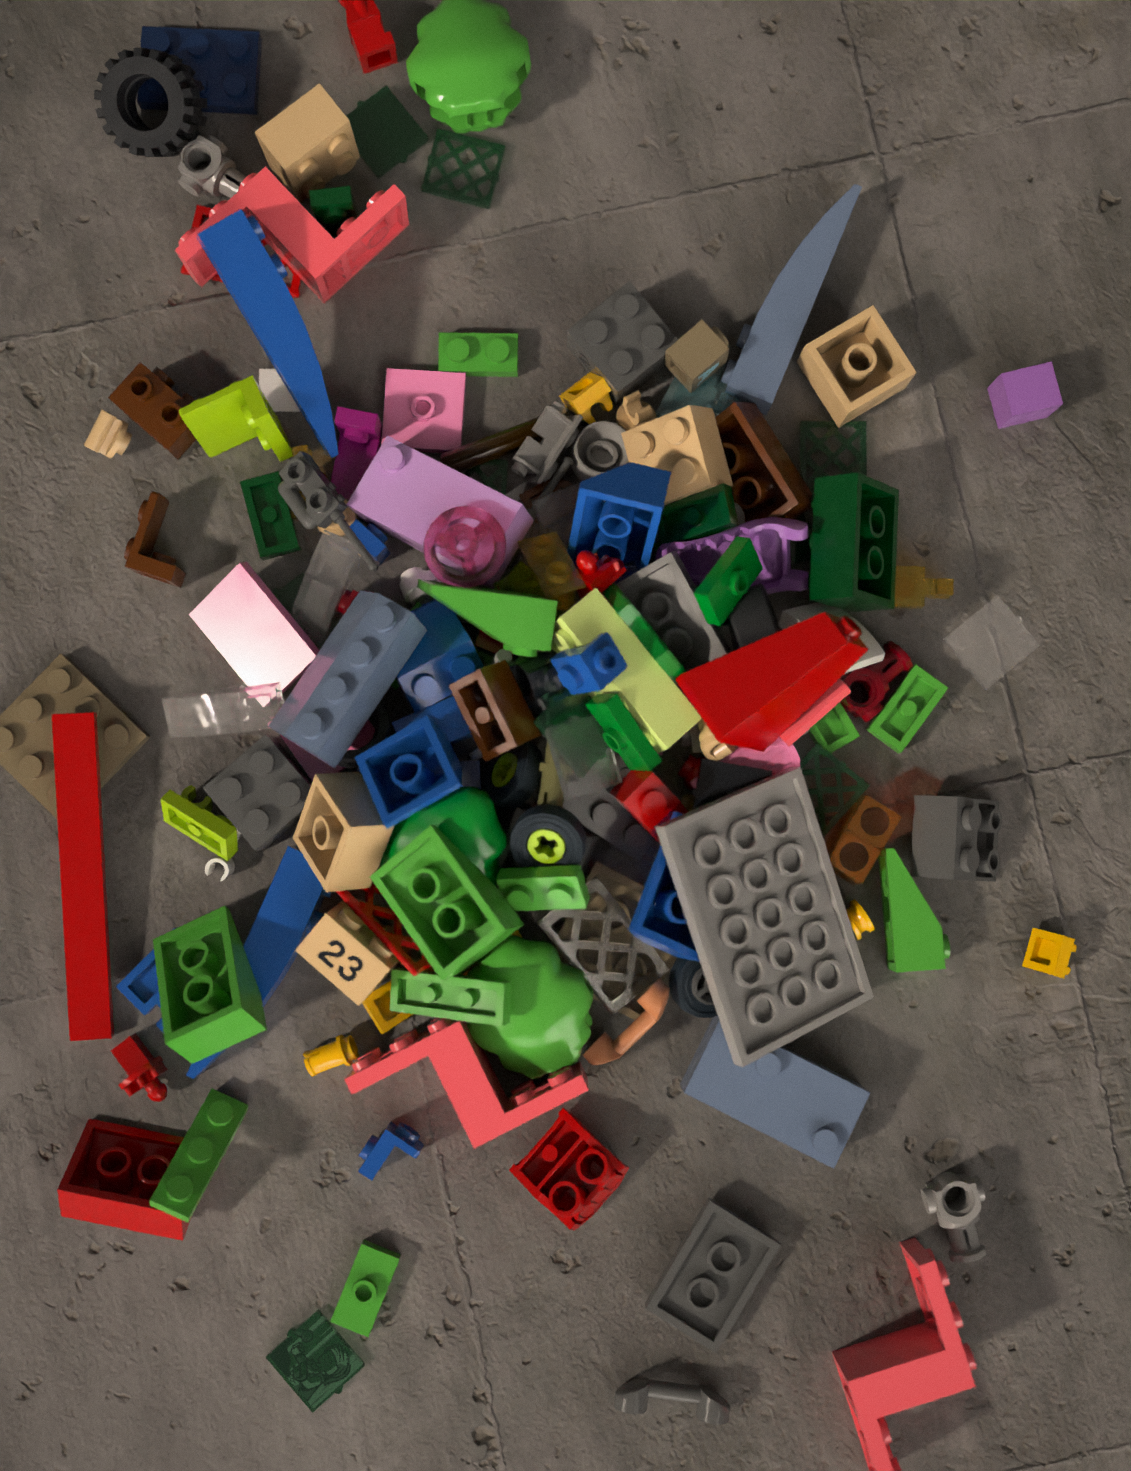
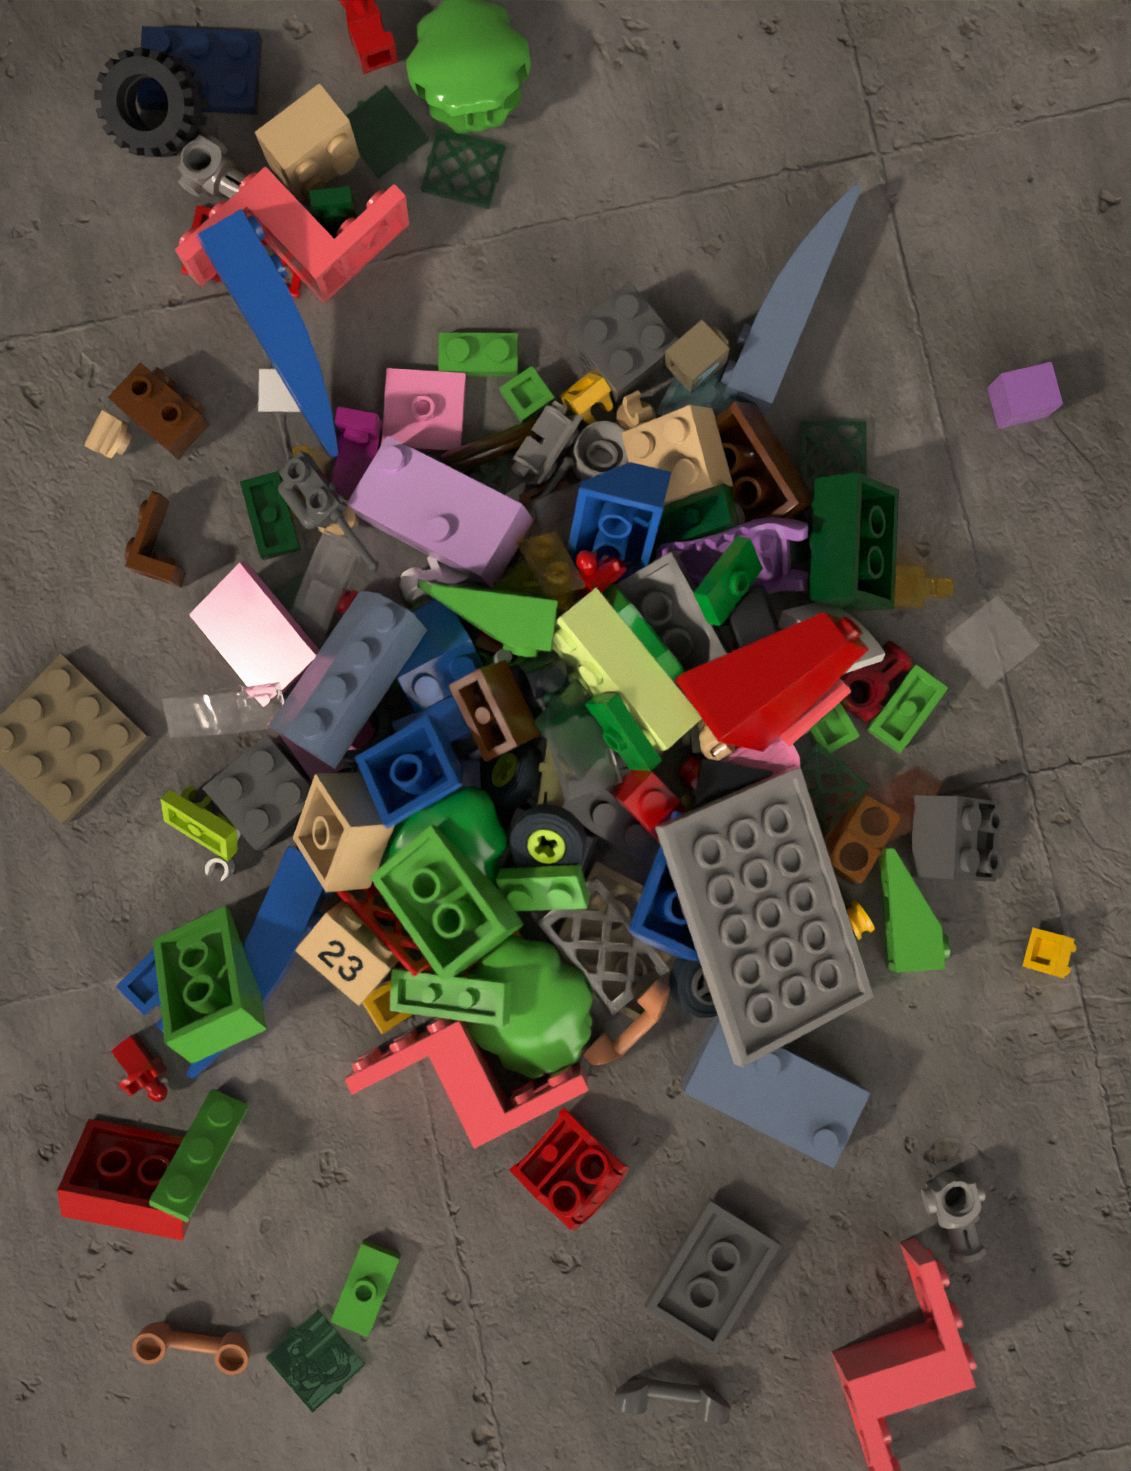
red tile [51,712,114,1041] -> none
lime bracket [179,375,295,462] -> none
yellow pin [303,1034,359,1077] -> none
blue plate [350,519,390,565] -> none
blue bracket [358,1121,424,1181] -> none
clear pink piece [423,506,506,588] -> none
blue bracket [550,632,627,695] -> none
tan brick [797,305,917,428] -> none
none -> nougat bar [132,1322,251,1375]
none -> bright green plate [499,366,555,423]

